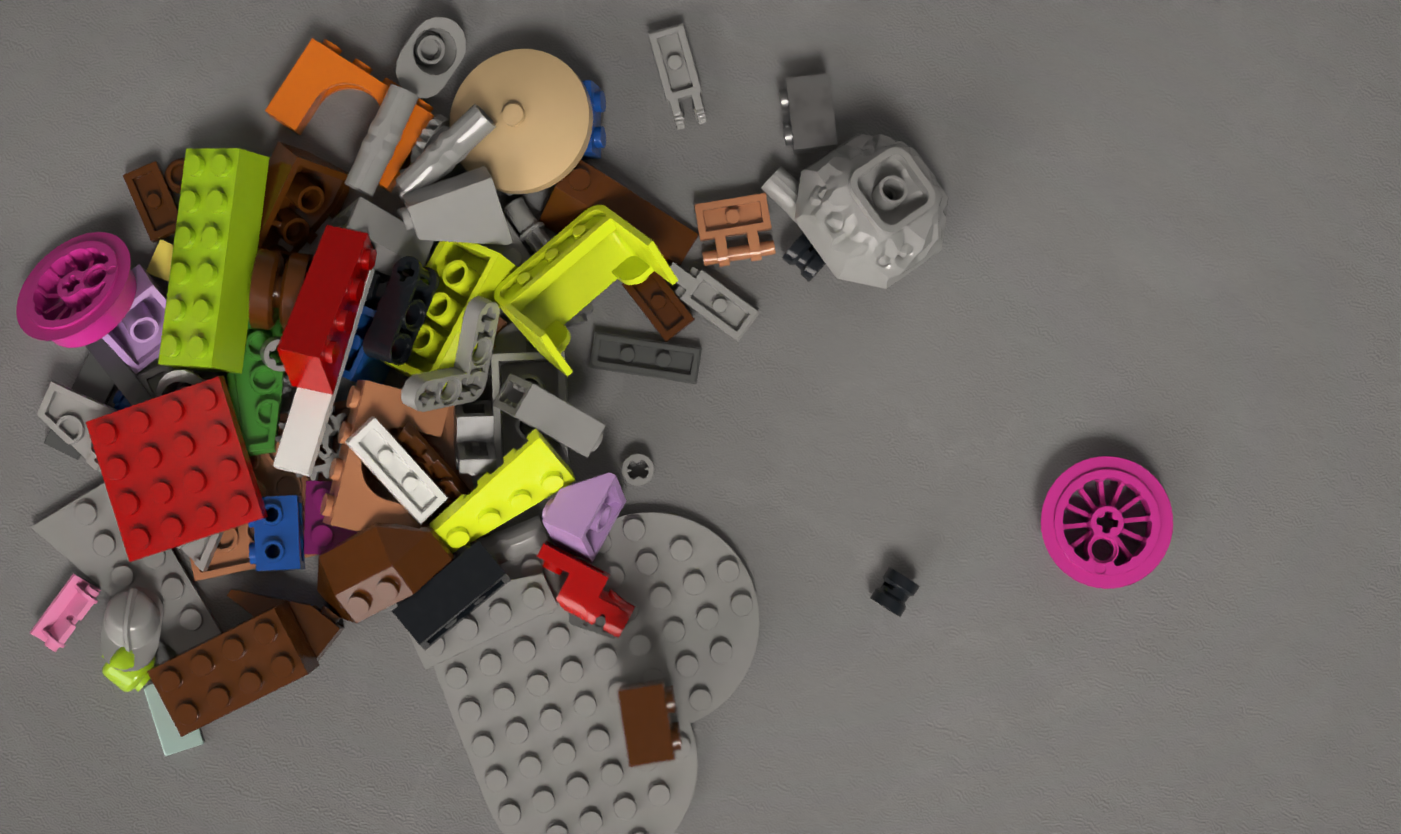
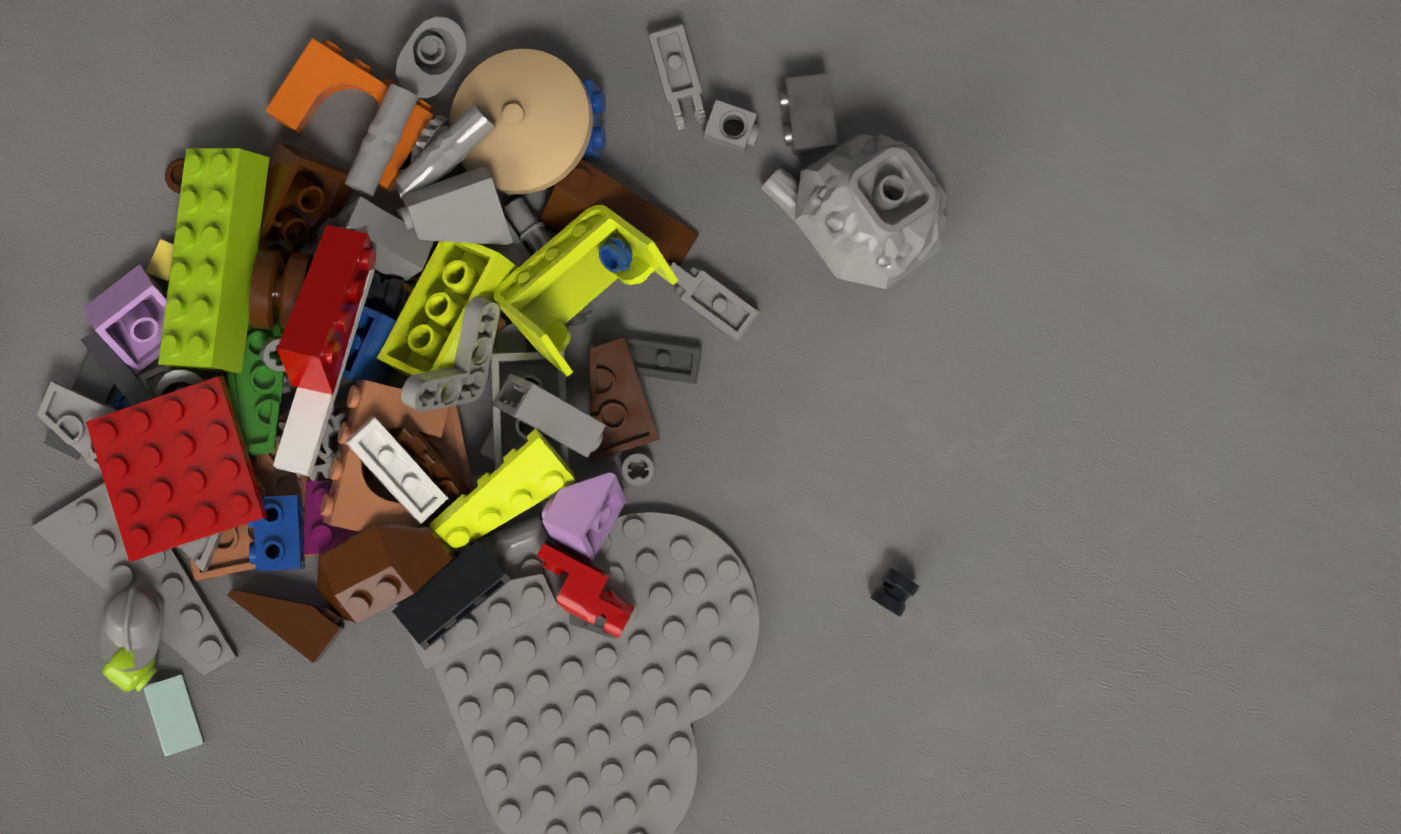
dark pink piece [16,232,137,348] -> none
bright pink hinge [30,573,101,652] -> none
reddish brown plate [123,161,178,243] -> none
reddish brown brick [147,600,320,737] -> none
black piece [363,256,440,366] -> none
flat silver brick [454,400,497,476] -> none
reddish brown brick [618,678,682,767] -> none
reddish brown plate [622,271,695,342] -> none
nougat plate [694,193,776,267] -> none
black wheel [782,233,826,282] -> none
dark pink piece [1041,456,1173,589] -> none
none -> reddish brown wing [589,335,660,462]
none -> blue plate [599,237,633,273]
none -> light grey brick [704,100,761,153]

